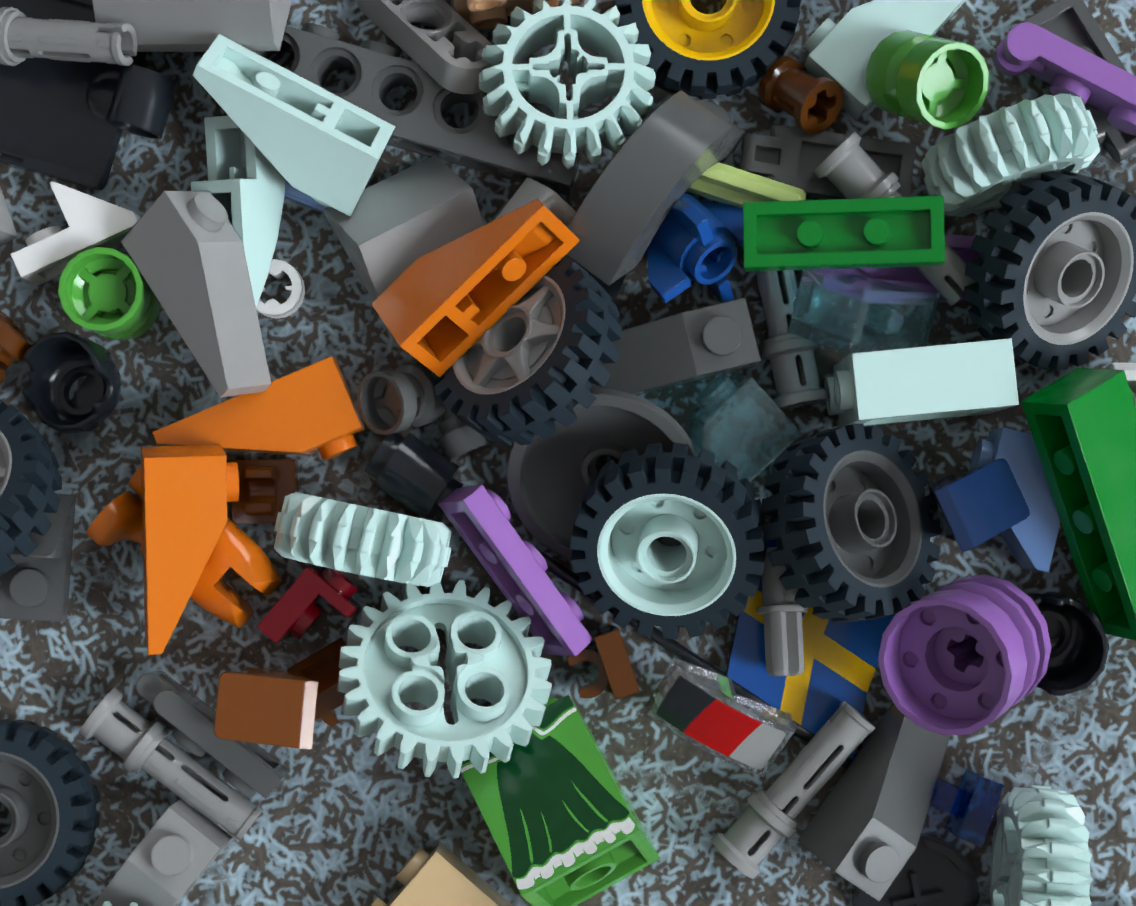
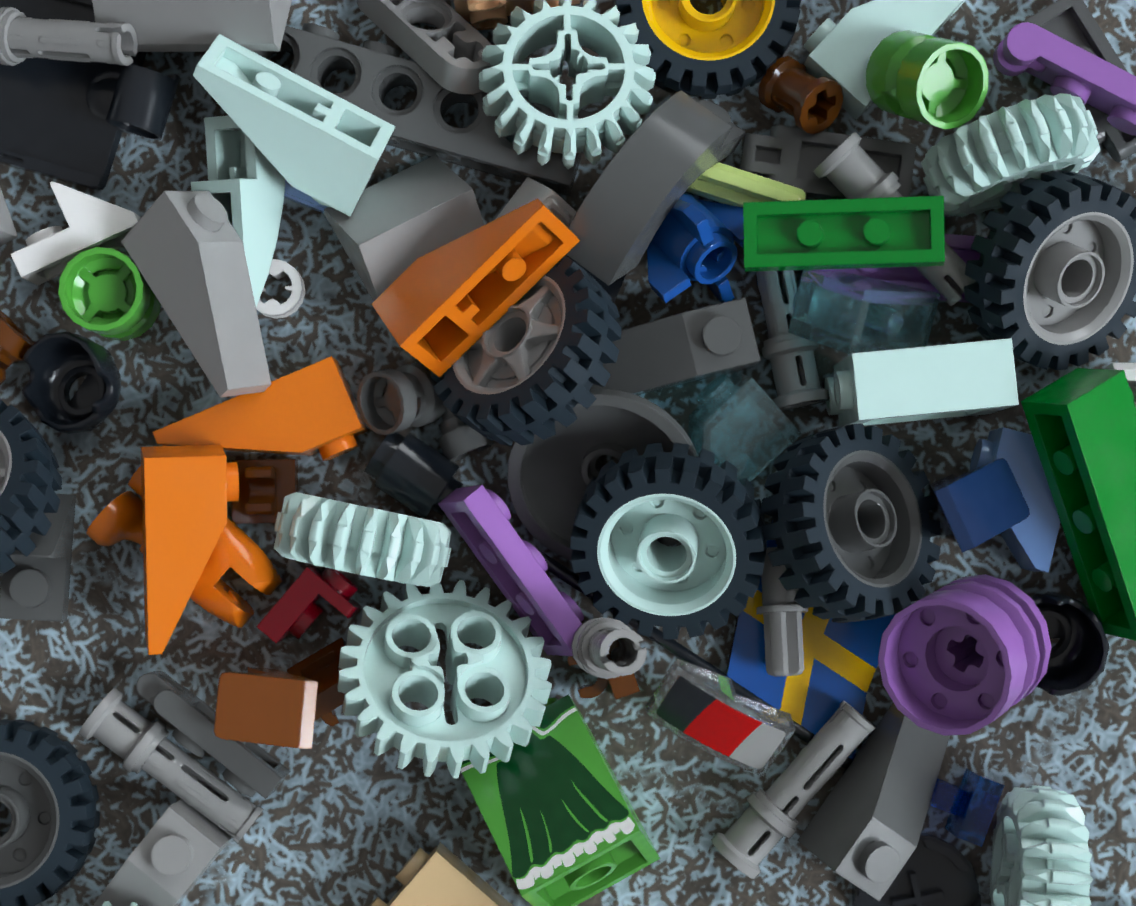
none -> light grey pin [571,617,647,679]

